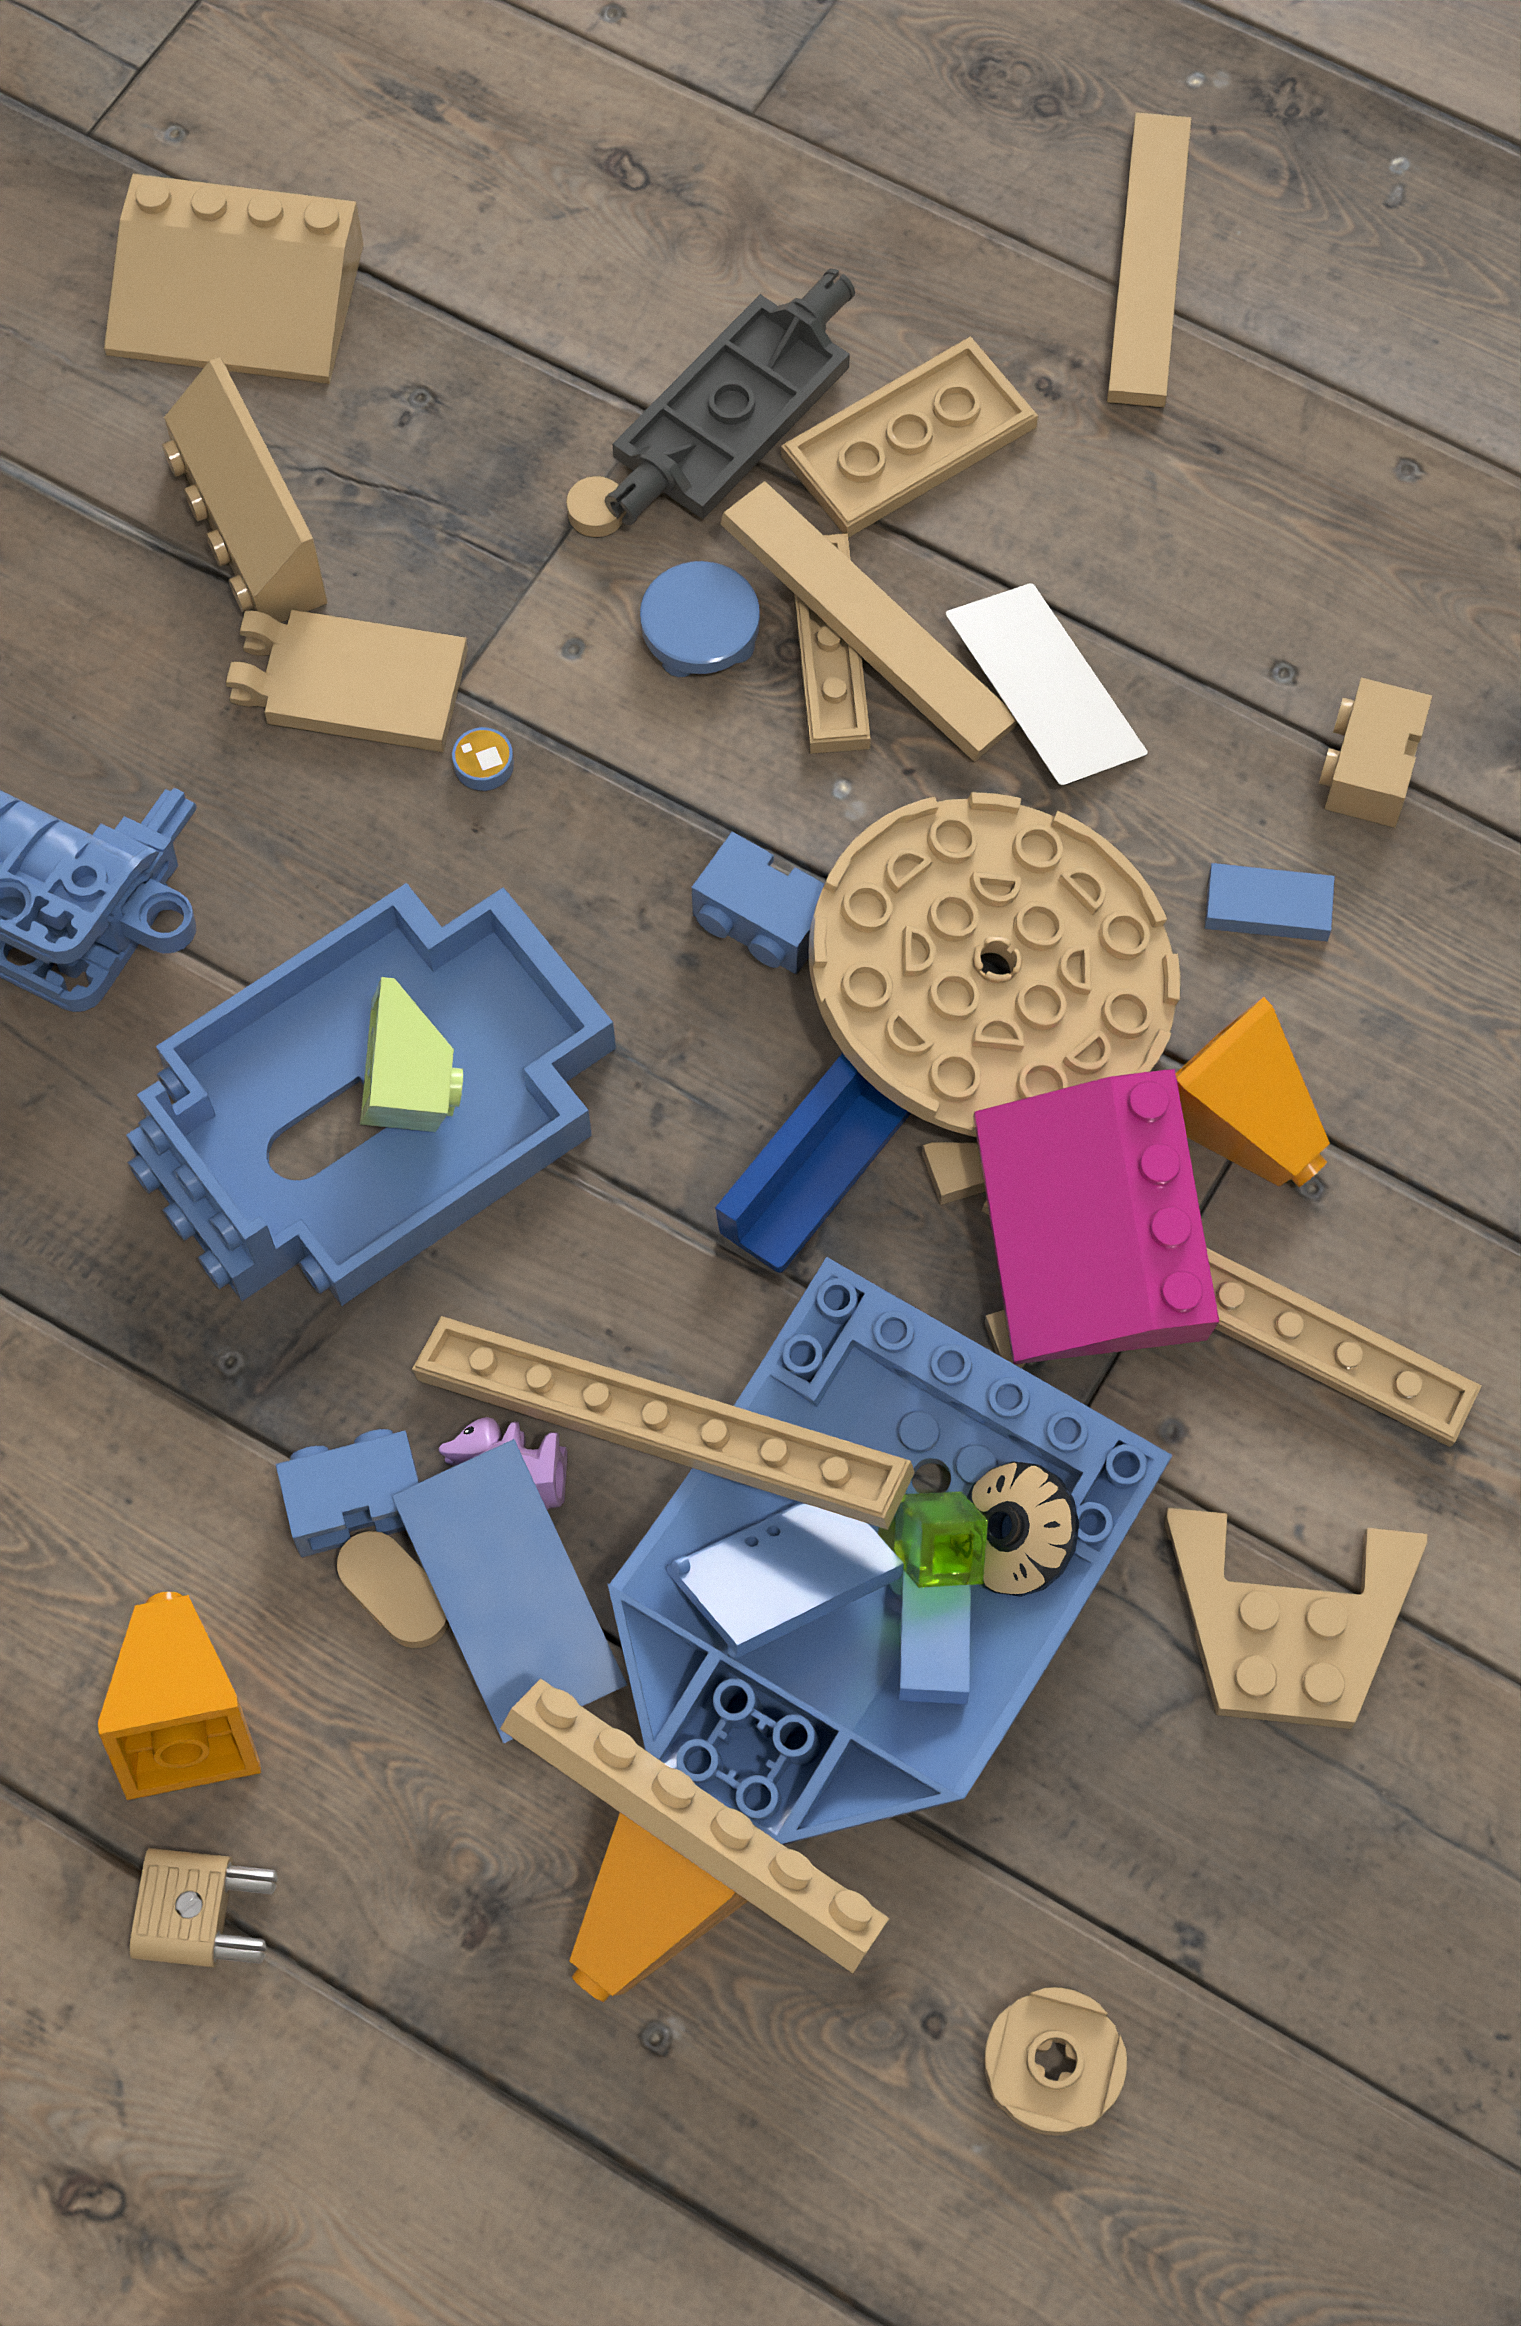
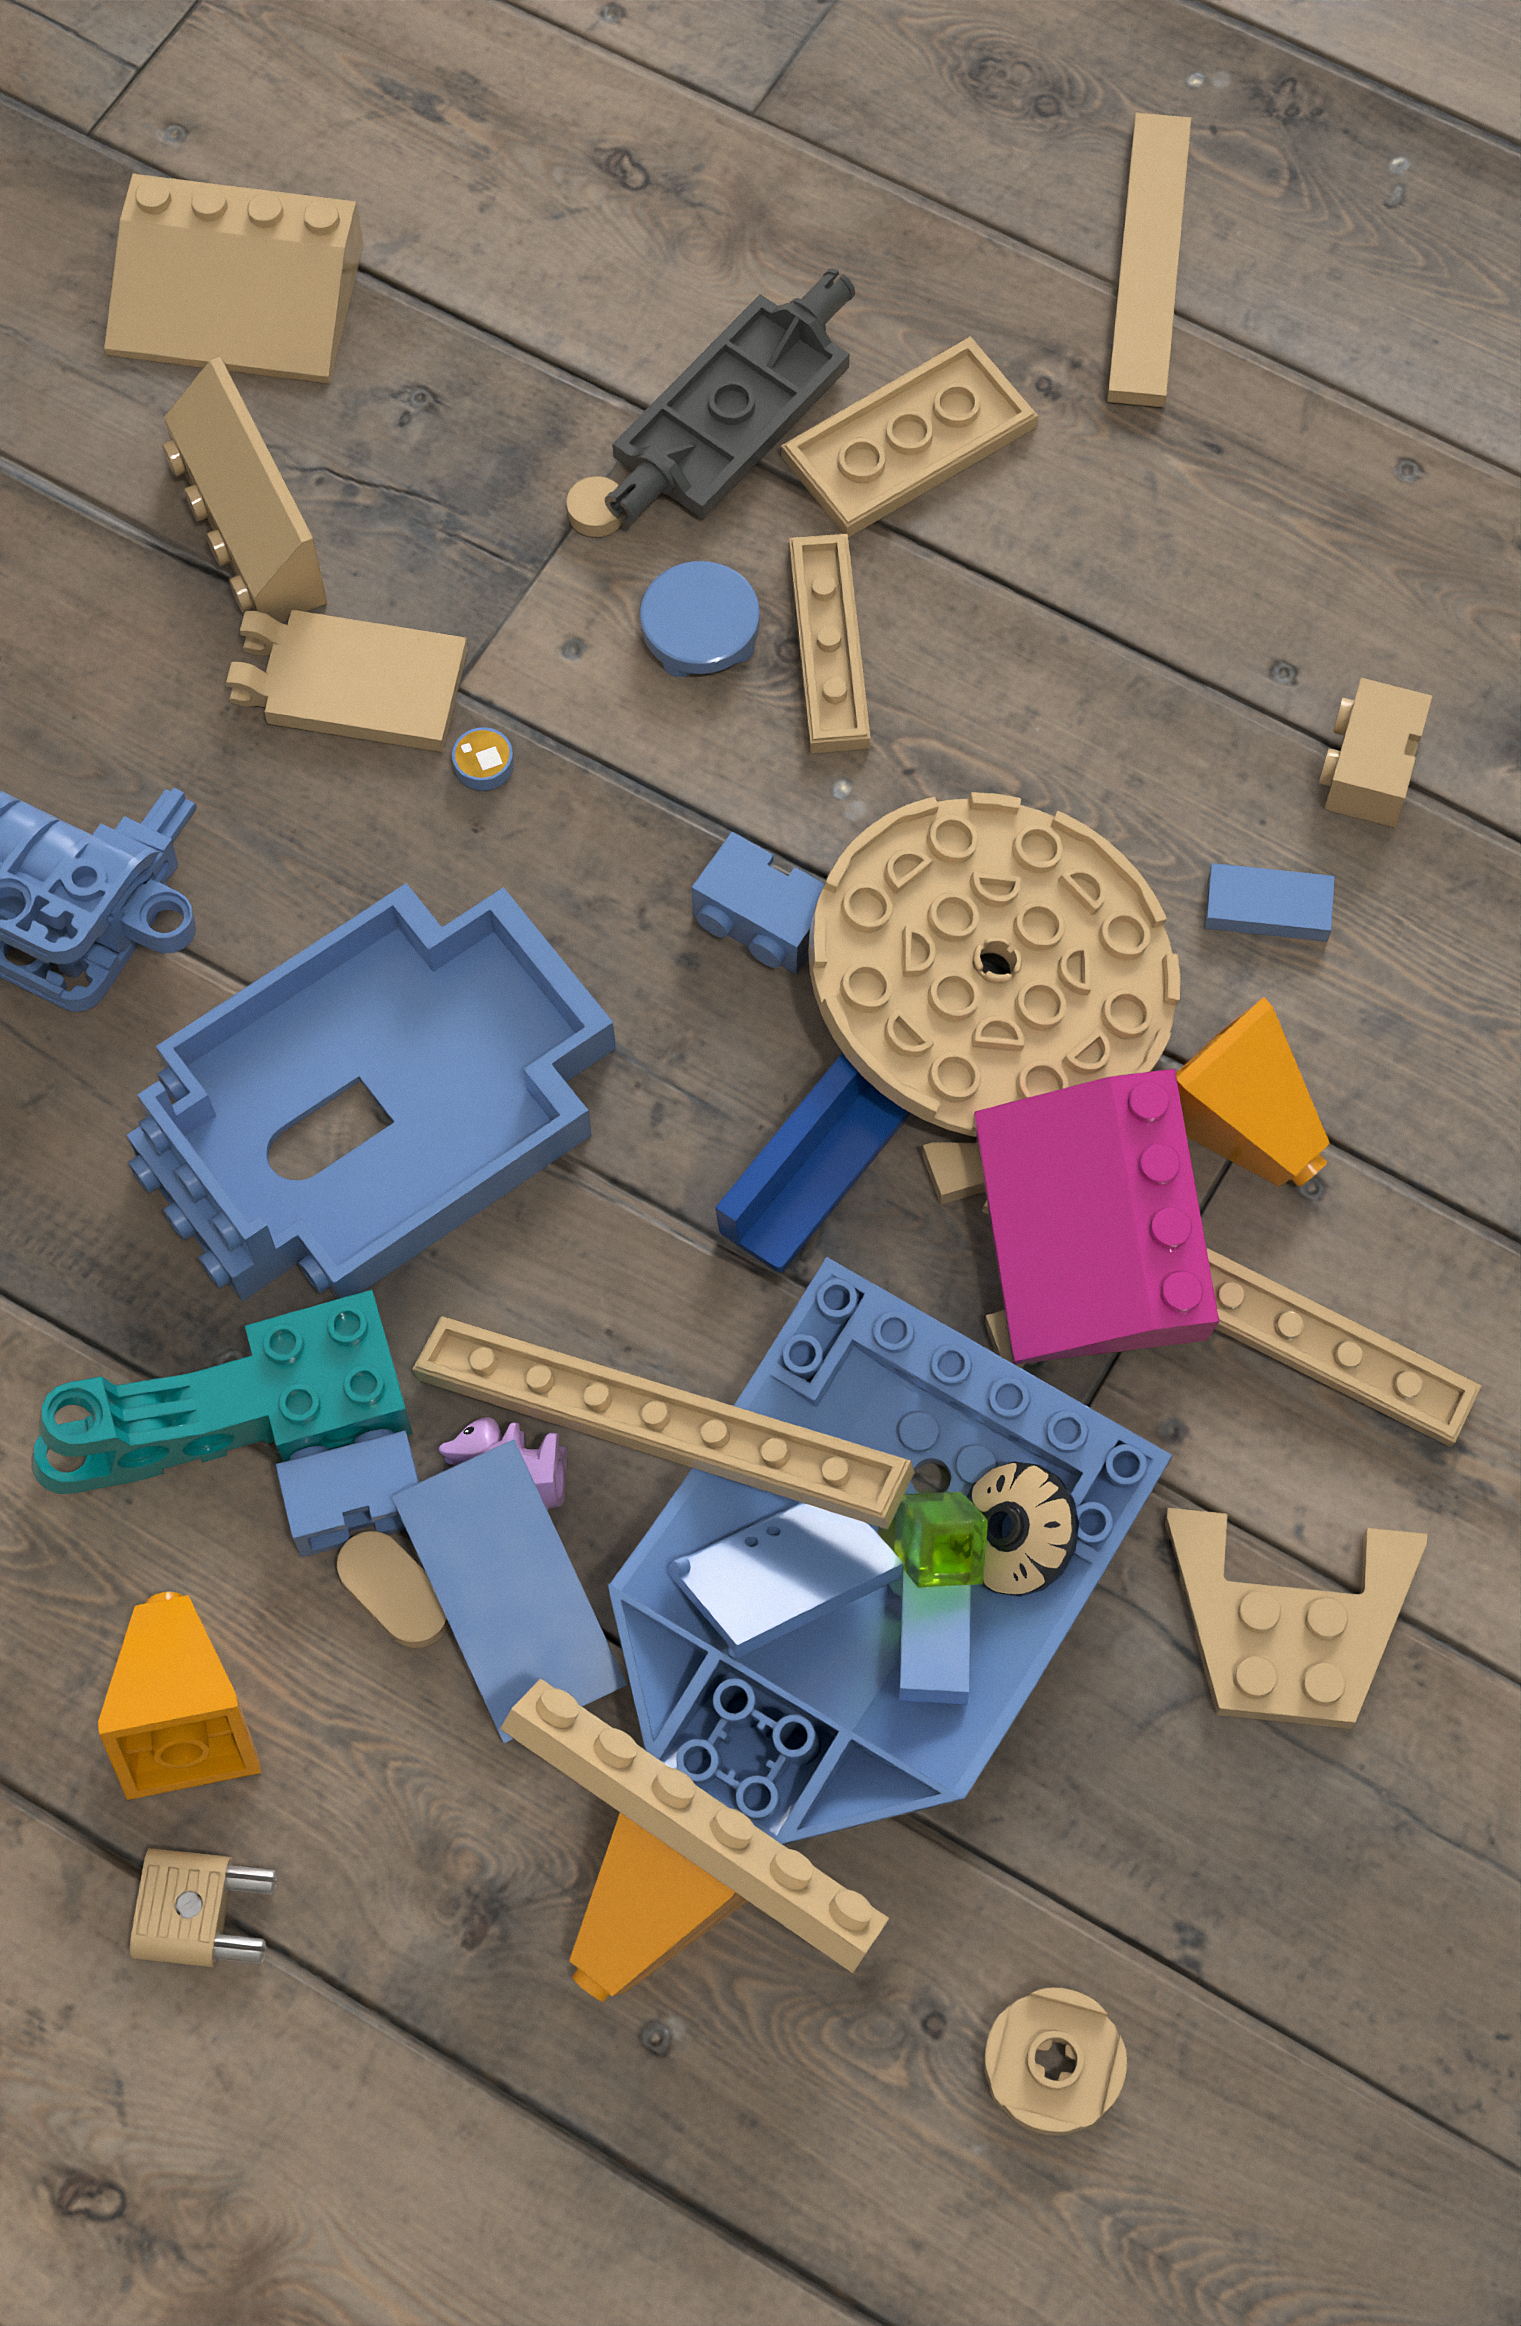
yellowish green slope [360,977,463,1132] -> none
tan tile [720,481,1017,762] -> none
white sticker [946,583,1148,785] -> none
none -> teal brick [31,1290,413,1494]

